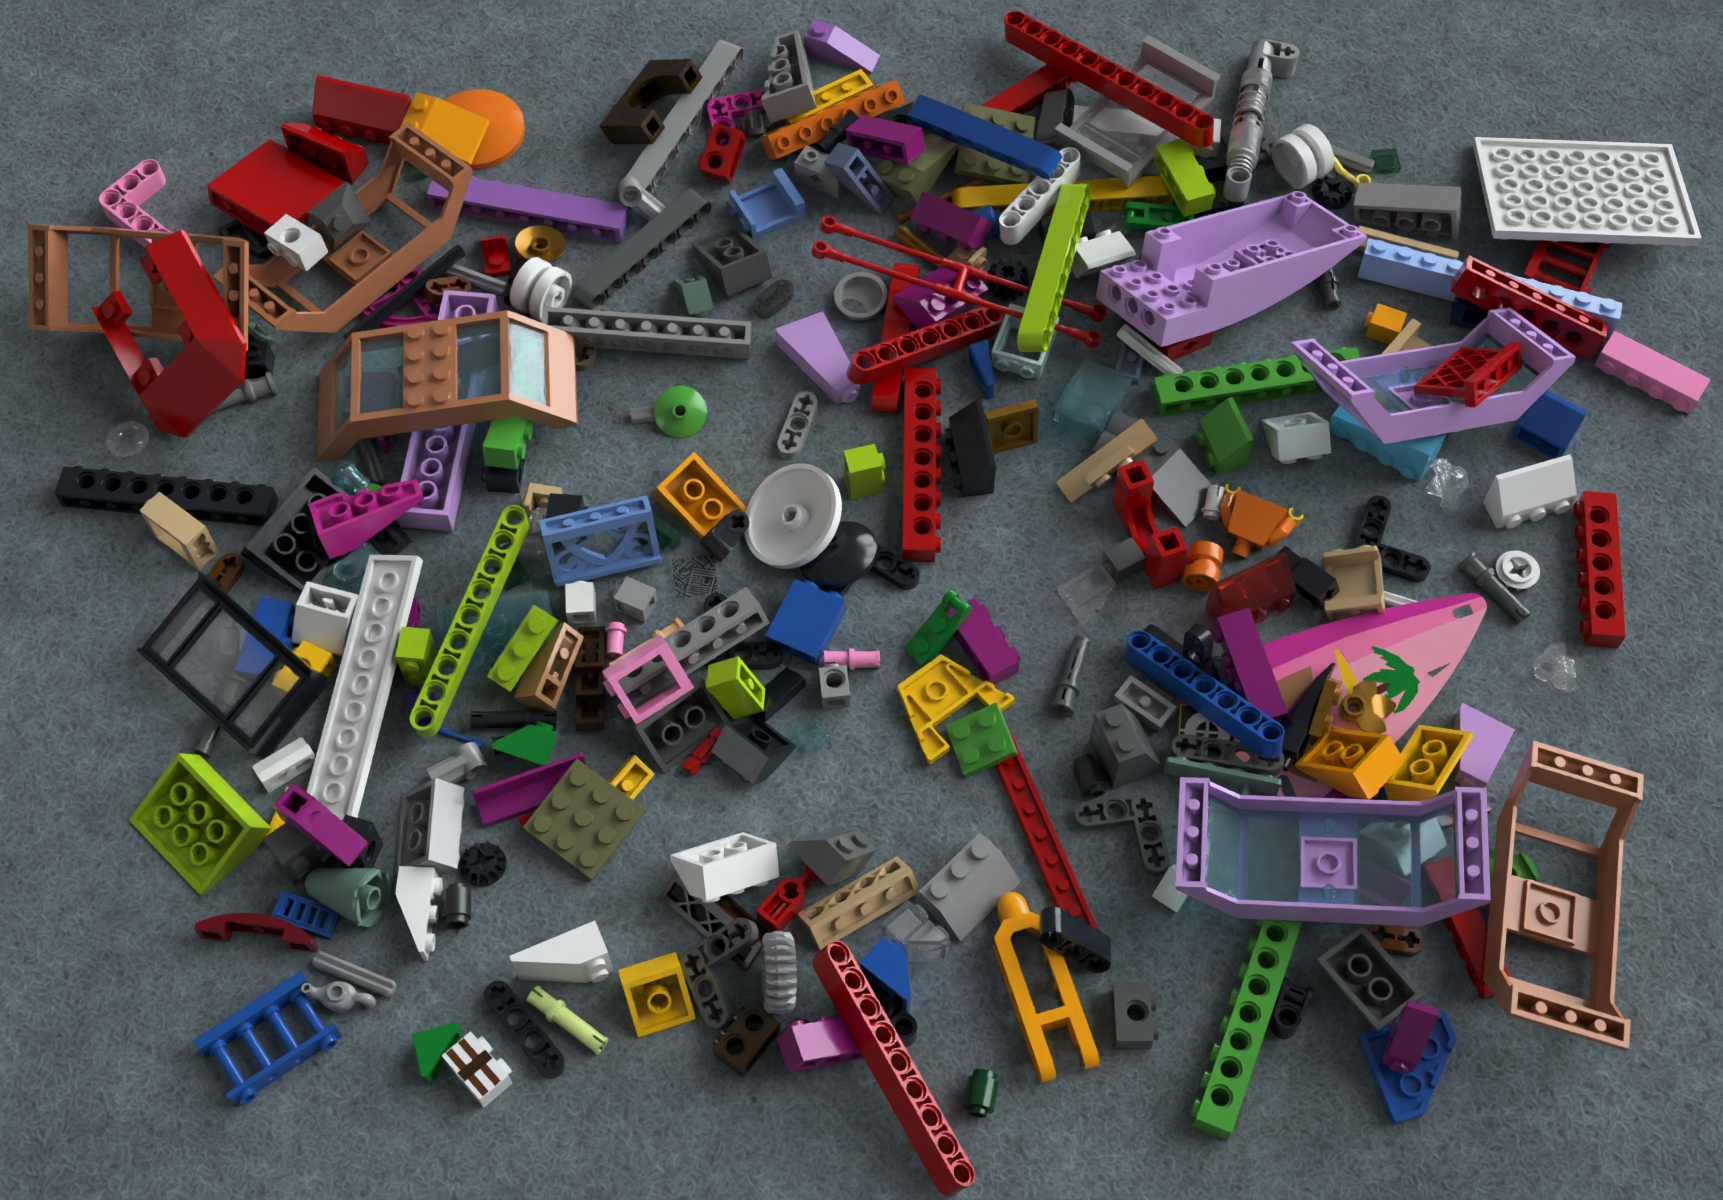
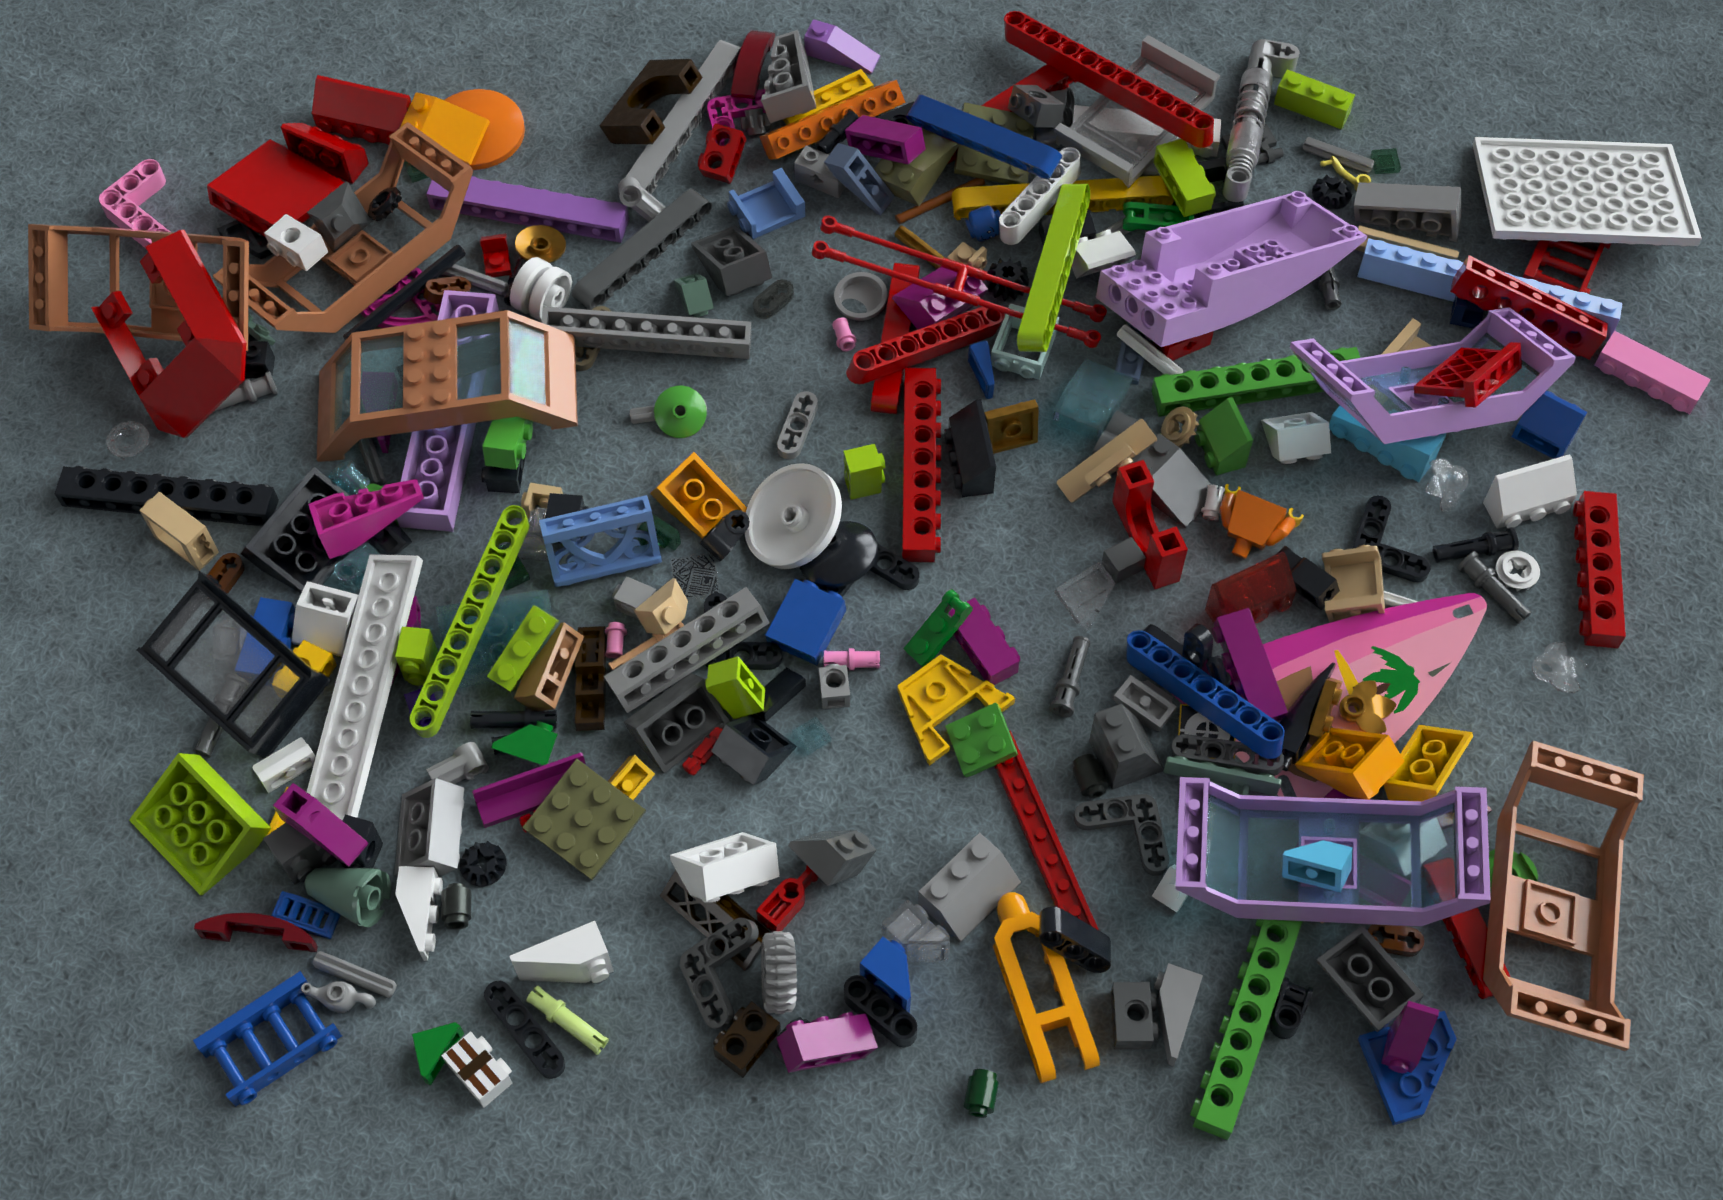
blue hinge [437,727,484,749] -> none
white brick [565,581,596,625] -> none
bright pink window [602,635,694,725] -> none
yellow slope [618,952,696,1038] -> none
lavender slope [775,311,860,404] -> none
tan fence [797,856,920,951] -> none
red beam [812,940,975,1197] -> none
magenta brick [910,191,993,251] -> none
orange wheel [1183,541,1224,592] -> none
white wheel [1271,124,1334,189] -> none
light orange brick [1364,303,1407,345] -> none
lavender slope [1454,703,1515,788] -> none
none -> black gear [368,187,402,222]
none -> tan slope [634,578,688,635]
none -> dark red slope [731,30,775,99]
none -> bright pink pin [832,318,856,351]
none -> dark grey brick [1008,85,1065,128]
none -> light grey slope [1154,963,1203,1067]
none -> tan gear [1161,407,1199,448]
none -> lime brick [1274,69,1355,130]
none -> medium azure slope [1282,840,1353,892]
none -> black pin [1432,527,1519,563]

